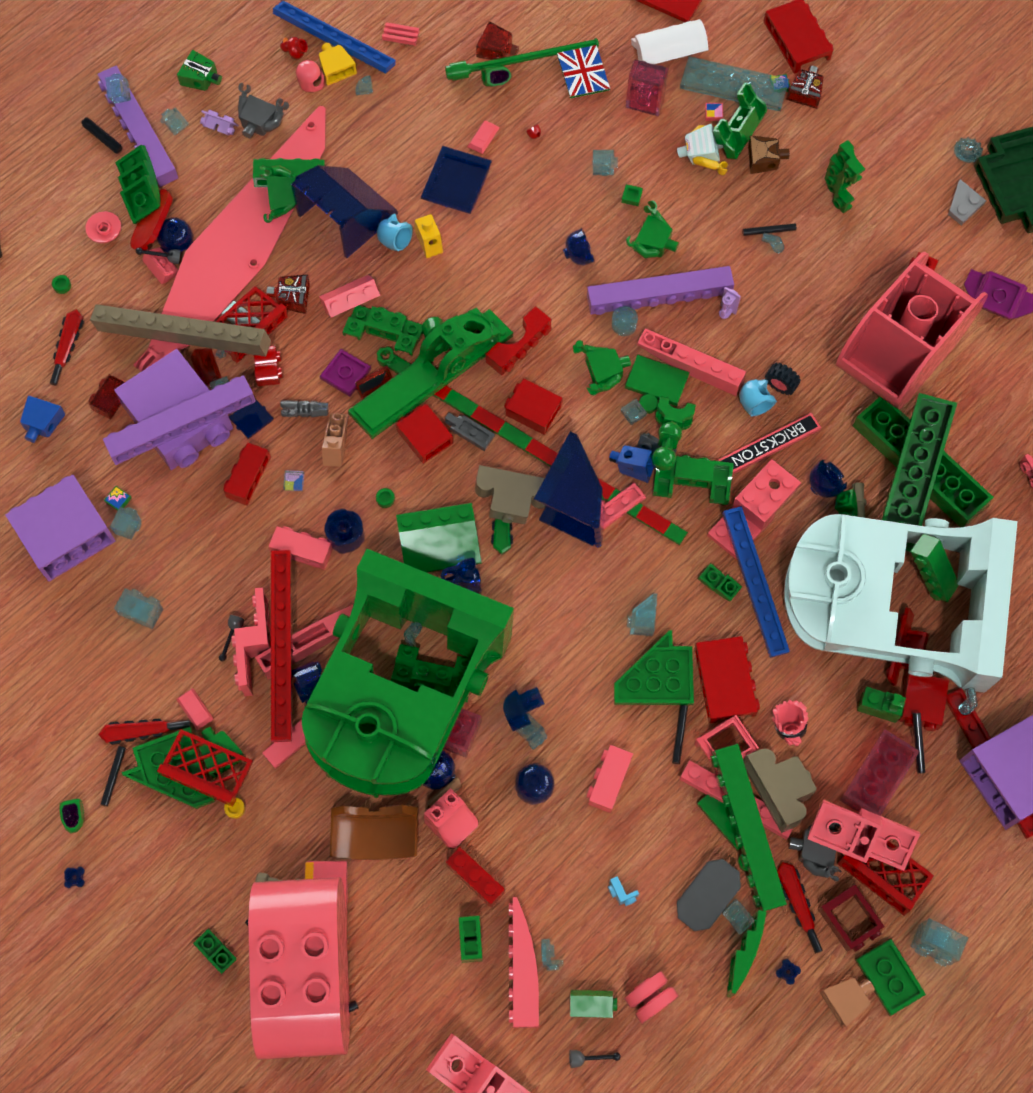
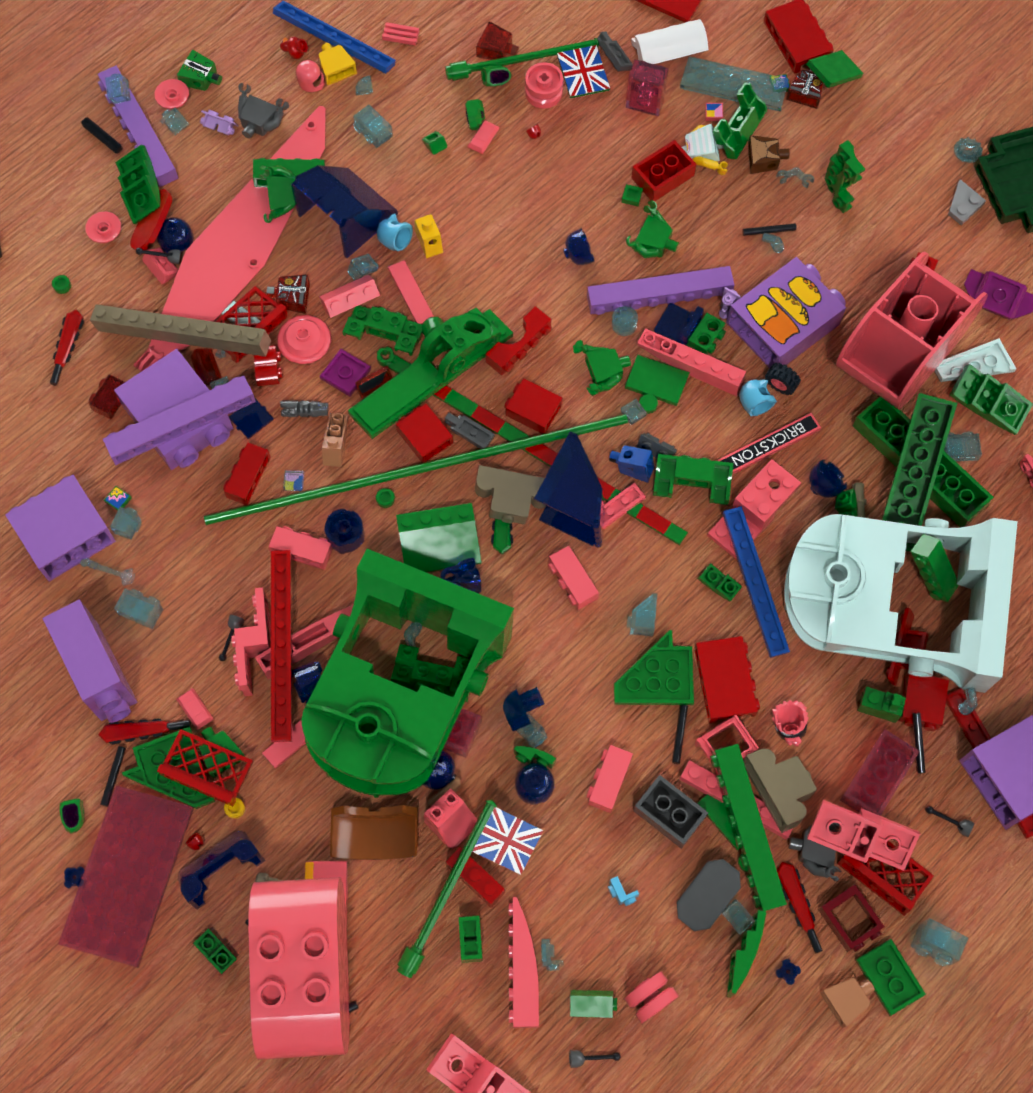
blue torso [20,395,65,443] -> none
clear blue piece [421,146,492,214] -> none
clear light blue brick [592,150,618,176] -> none
green piece [652,396,696,471] -> none
none -> medium lavender brick [42,599,138,723]
none -> clear pink plate [58,785,194,968]
none -> piece [80,558,135,586]
none -> coral dish [155,79,189,109]
none -> clear blue windscreen [177,831,266,910]
none -> red hinge [185,832,204,850]
none -> green piece [204,414,628,525]
none -> coral piece [277,315,331,364]
none -> clear light blue bracket [347,254,379,281]
none -> clear light blue brick [353,105,393,148]
none -> coral tile [388,260,434,324]
none -> flag [397,800,543,978]
none -> green slope [422,131,447,155]
none -> green rock [465,99,485,130]
none -> green slope [514,746,556,769]
none -> coral wheel [525,62,563,109]
none -> coral brick [548,546,599,610]
none -> dark grey hinge [597,31,633,71]
none -> red brick [631,140,697,201]
none -> dark grey brick [633,775,708,849]
none -> clear blue bracket [654,303,704,346]
none -> green brick [687,313,726,355]
none -> medium lavender brick [726,257,846,368]
none -> clear light blue arm [776,167,814,188]
none -> green tile [806,50,864,88]
none -> hinge [925,806,975,838]
none -> light aqua wing [935,339,1016,382]
none -> clear light blue brick [944,432,982,462]
none -> green slope [950,364,1033,435]

